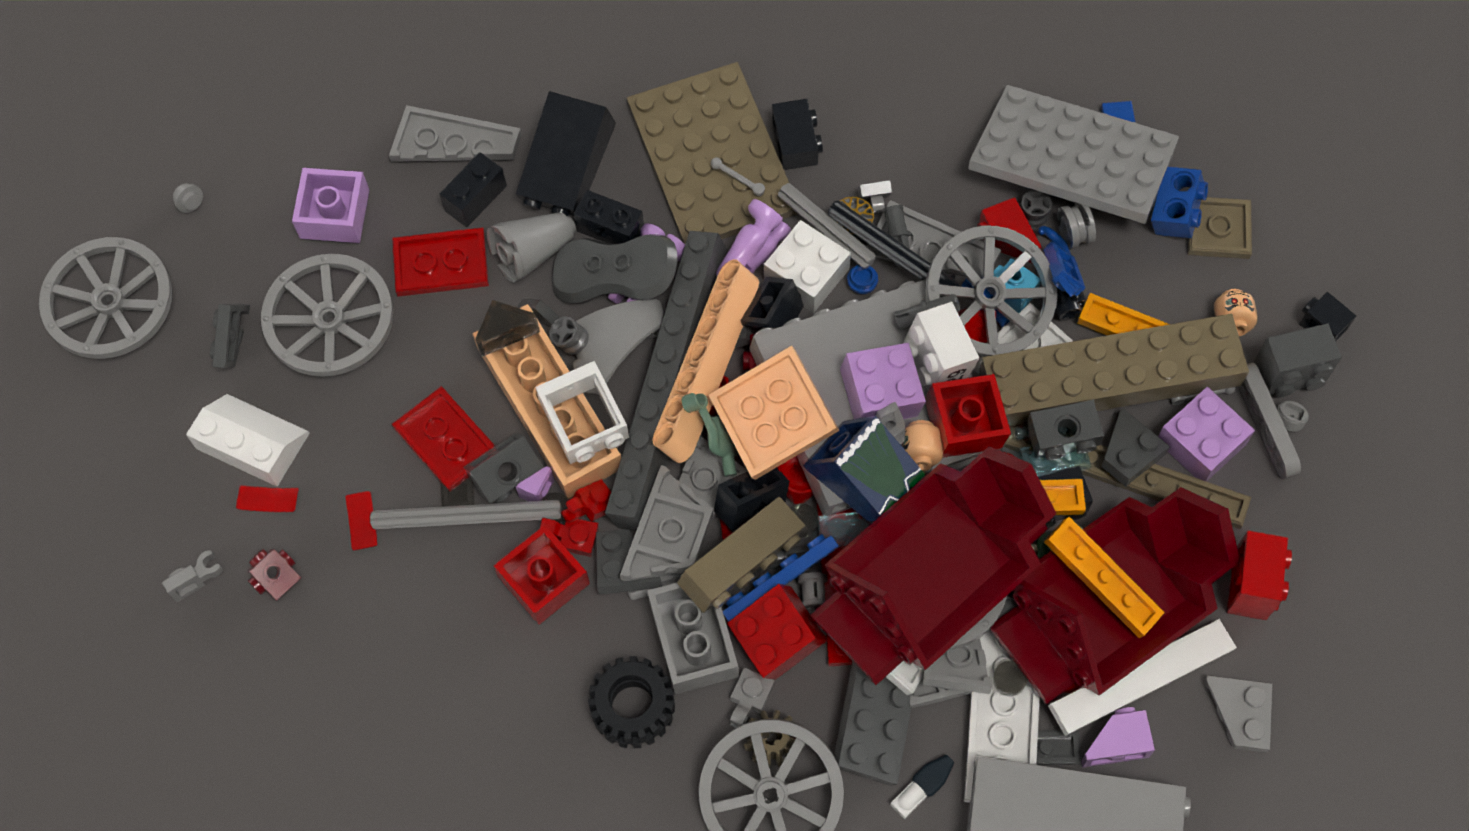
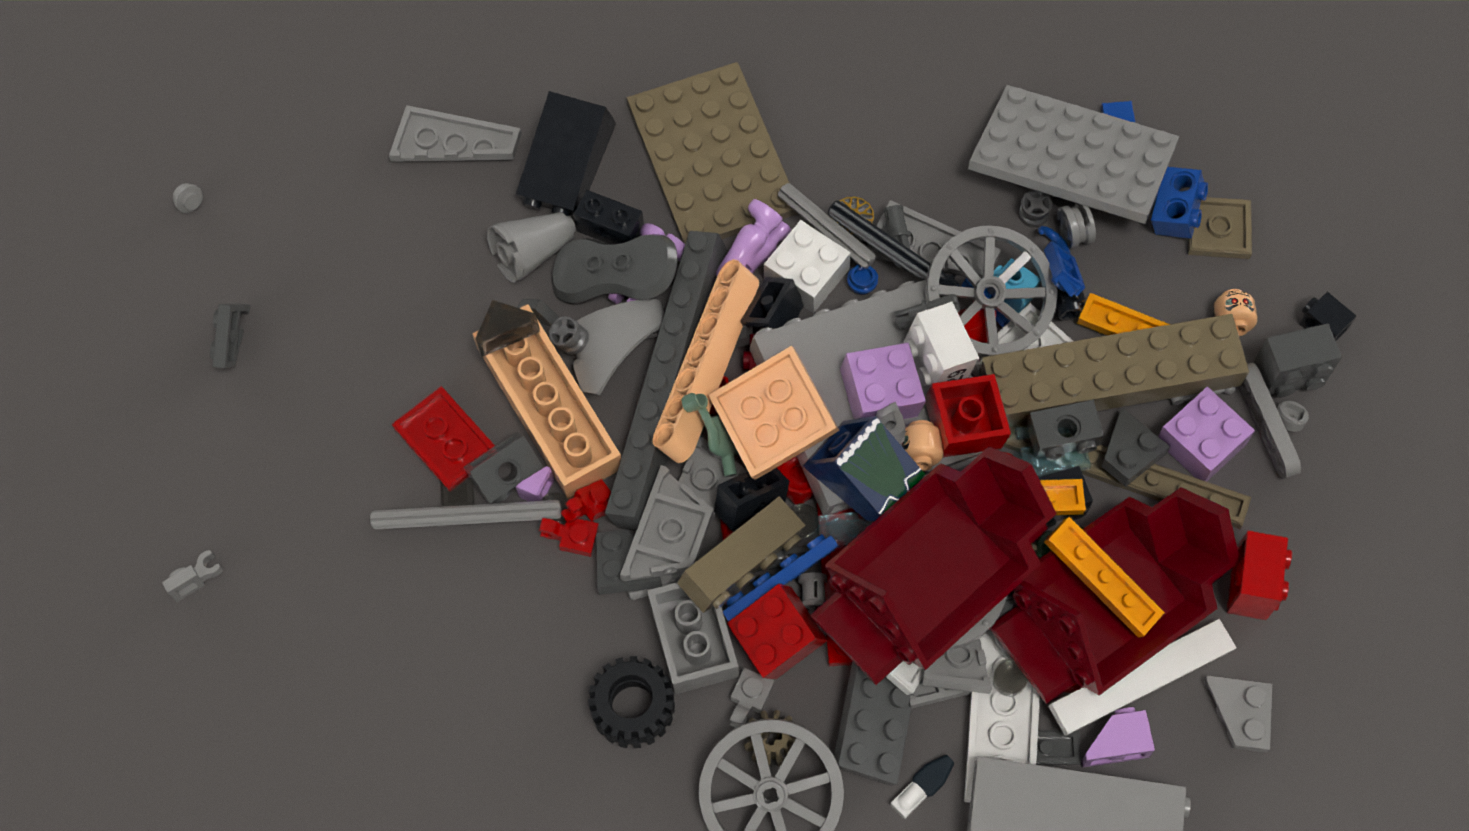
light grey wheel [39,237,172,359] -> none
white slope [186,394,310,487] -> none
red sticker [236,485,299,512] -> none
brick [247,549,301,601] -> none
light grey wheel [261,254,394,377] -> none
lavender brick [292,168,369,243] -> none
red sticker [345,491,377,550] -> none
red tile [392,227,489,297] -> none
black brick [439,152,507,227] -> none
red brick [493,525,590,625] -> none
white window [535,361,629,464] -> none
light grey hinge [710,157,765,196] -> none
black brick [772,99,823,170] -> none
light grey tile [857,180,892,214] -> none
red slope [977,197,1042,264] -> none

